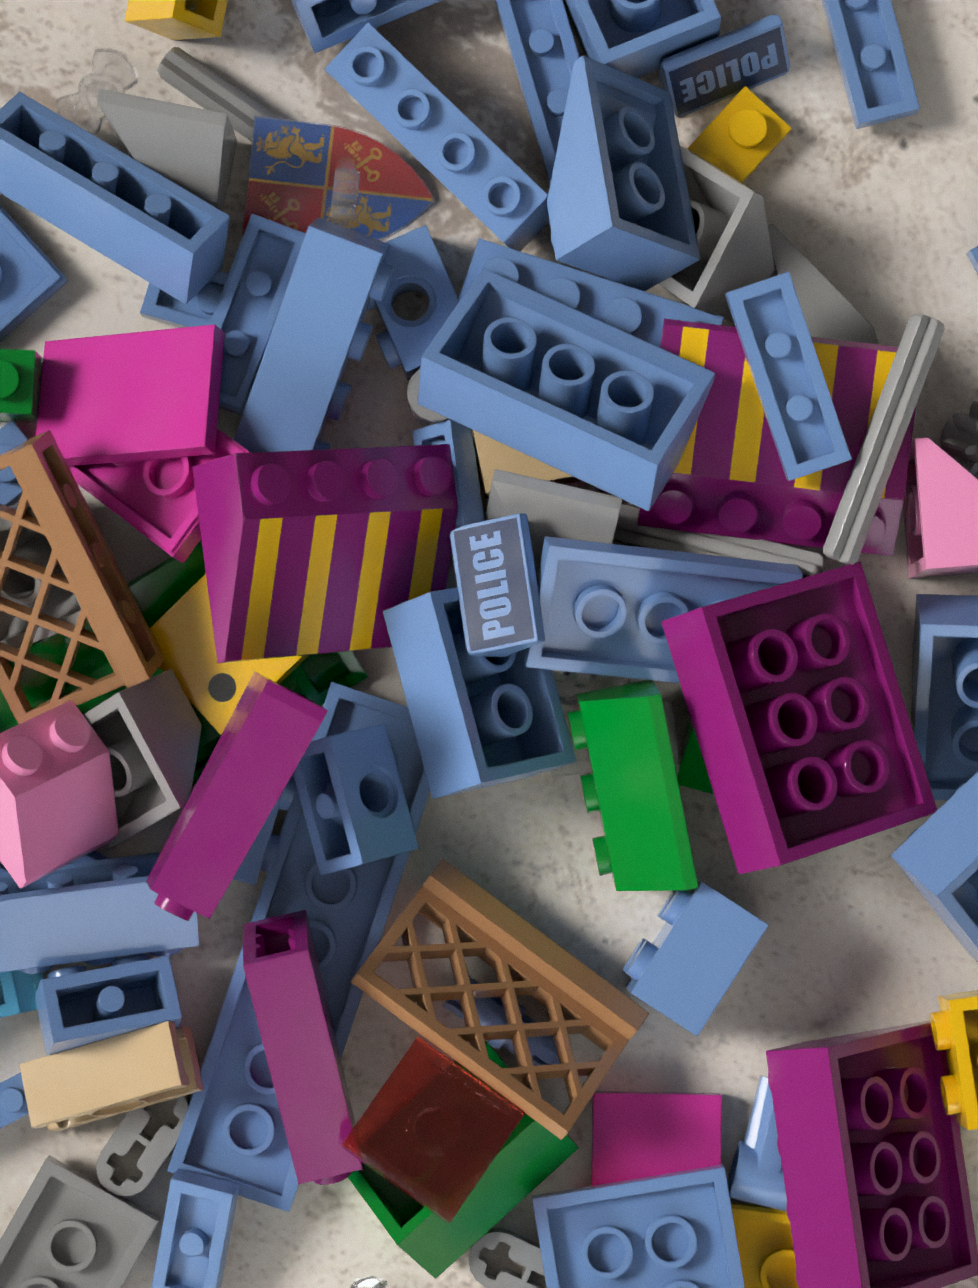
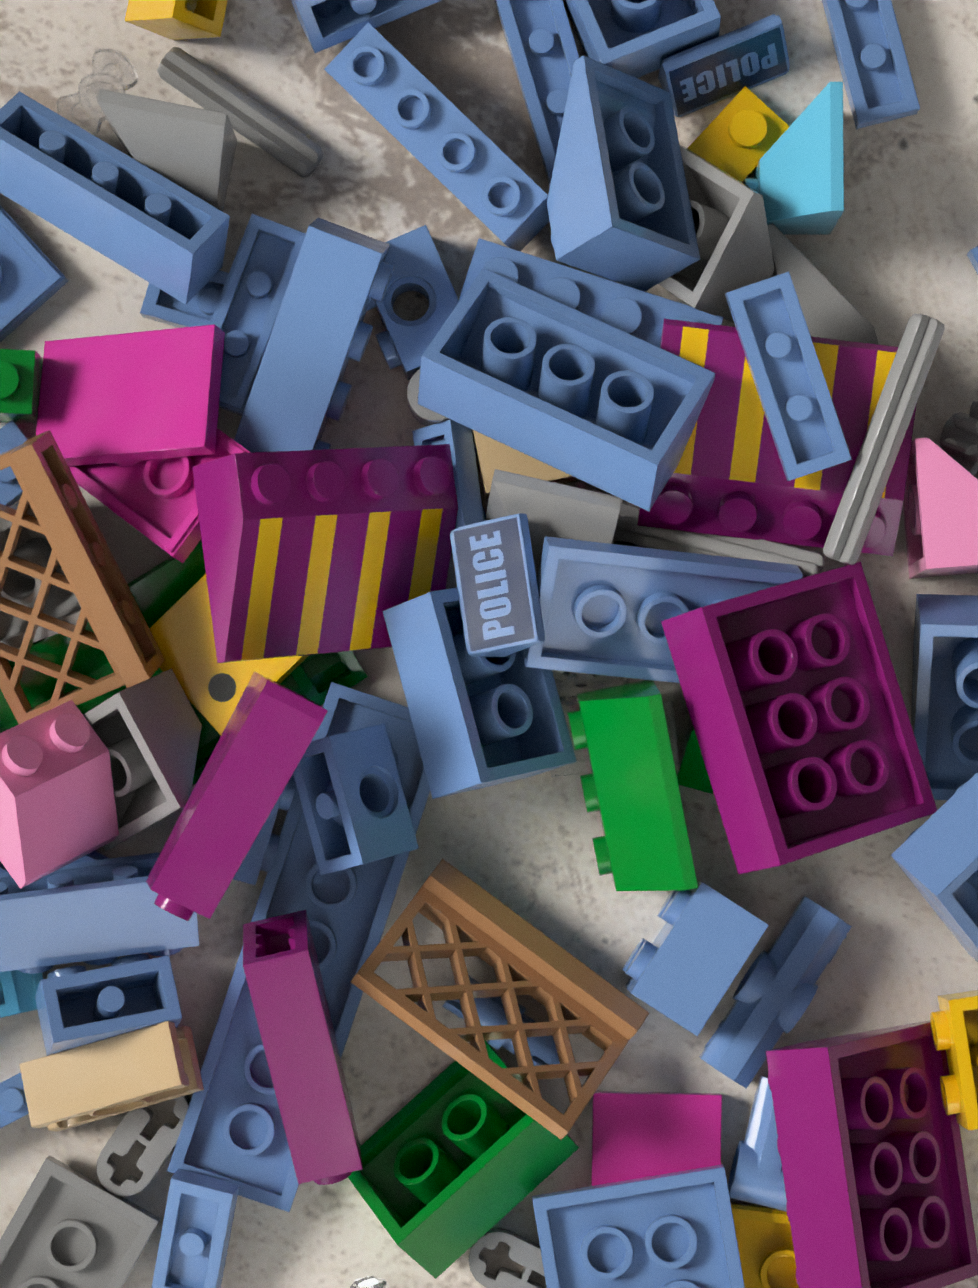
clear shield [241,115,436,241] -> none
clear red tile [340,1036,525,1223] -> none
none -> medium blue piece [699,896,852,1089]
none -> medium azure slope [744,82,844,235]

